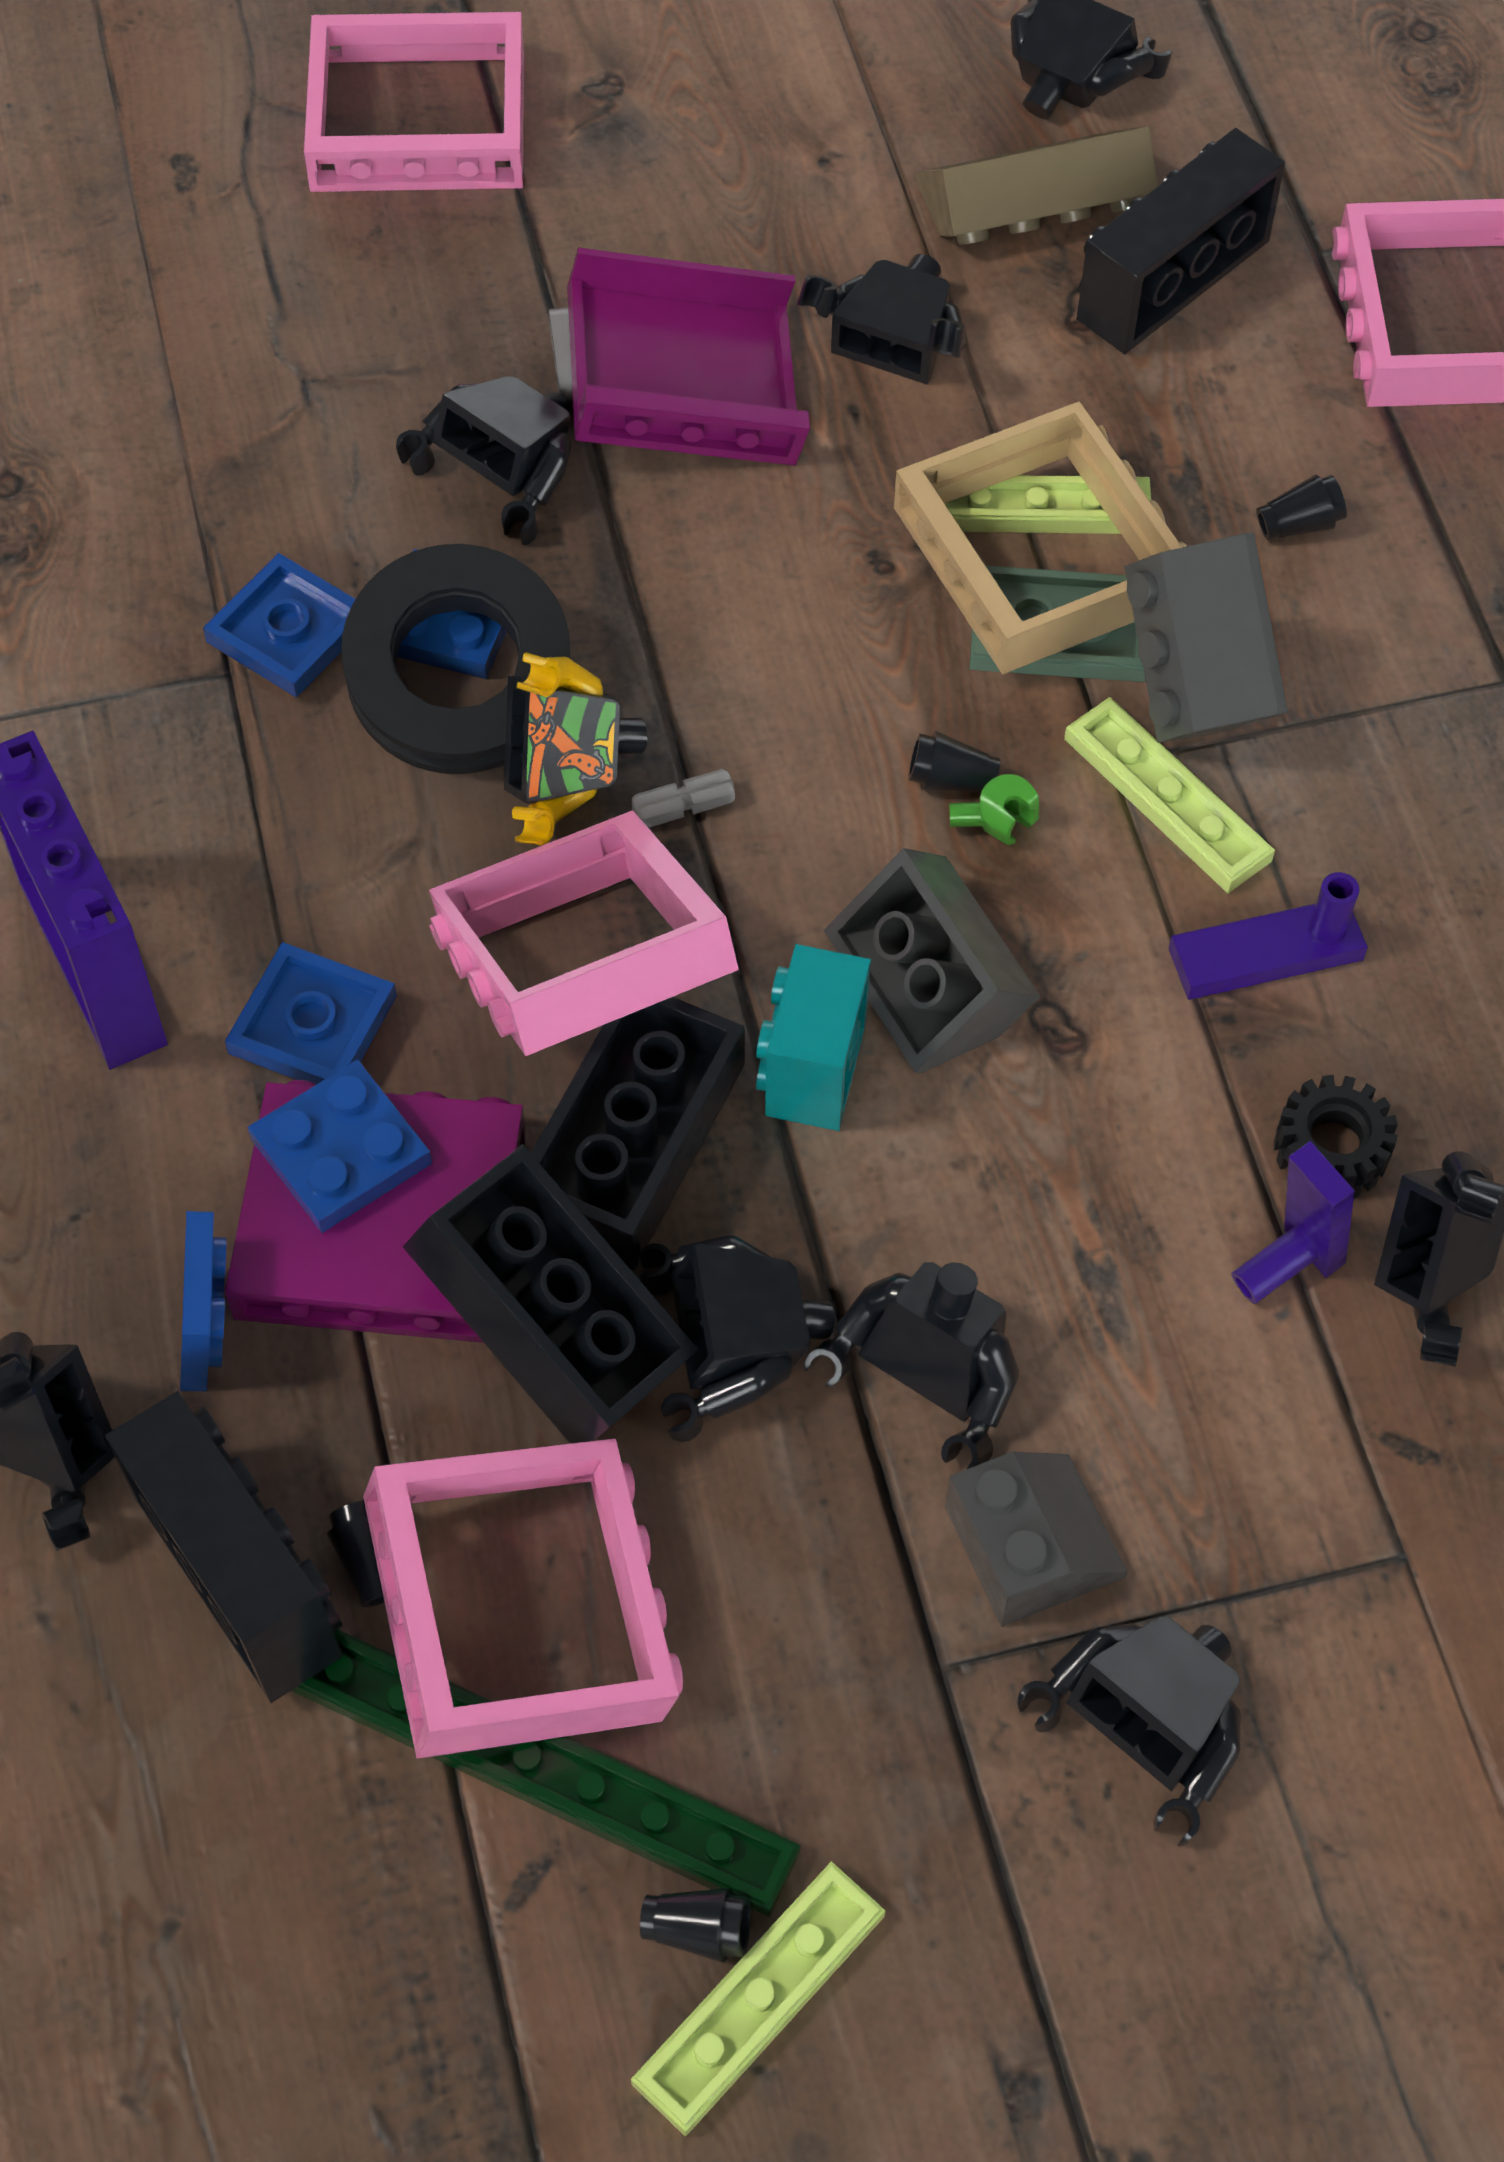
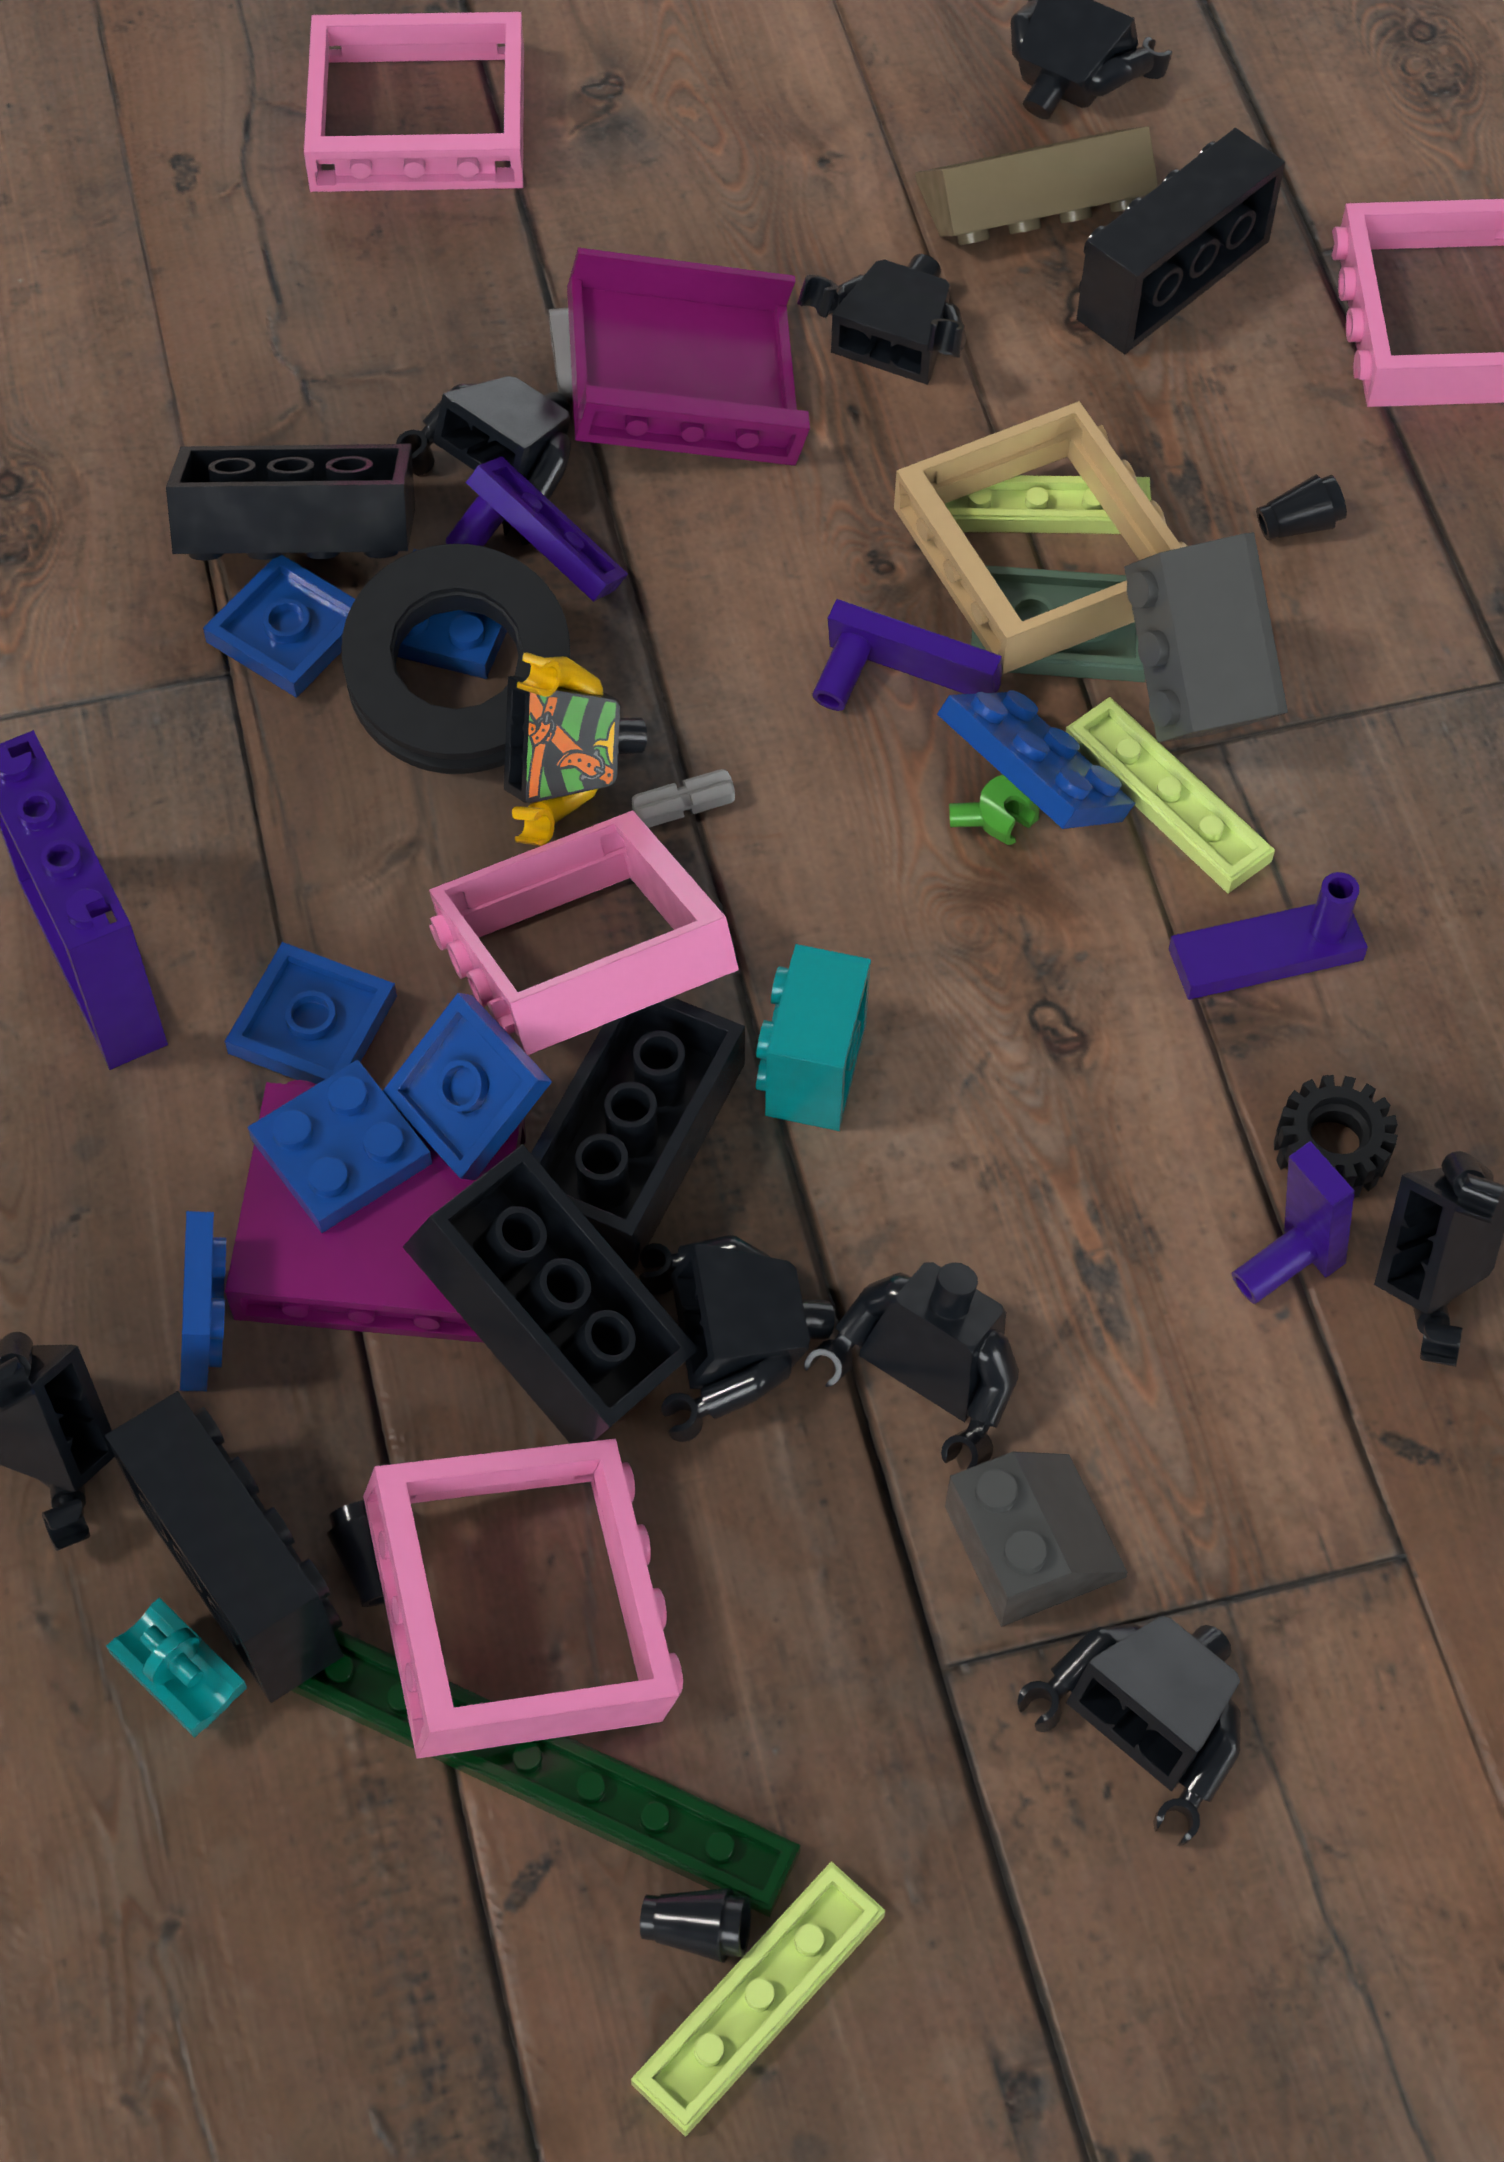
dark grey slope [823,848,1041,1073] -> none
black cone [908,731,1000,792] -> none
none -> teal hips [106,1597,247,1738]
none -> black brick [166,444,415,561]
none -> blue plate [383,993,552,1180]
none -> dark purple piece [446,457,628,602]
none -> dark purple piece [812,599,1002,711]
none -> blue plate [937,690,1135,829]

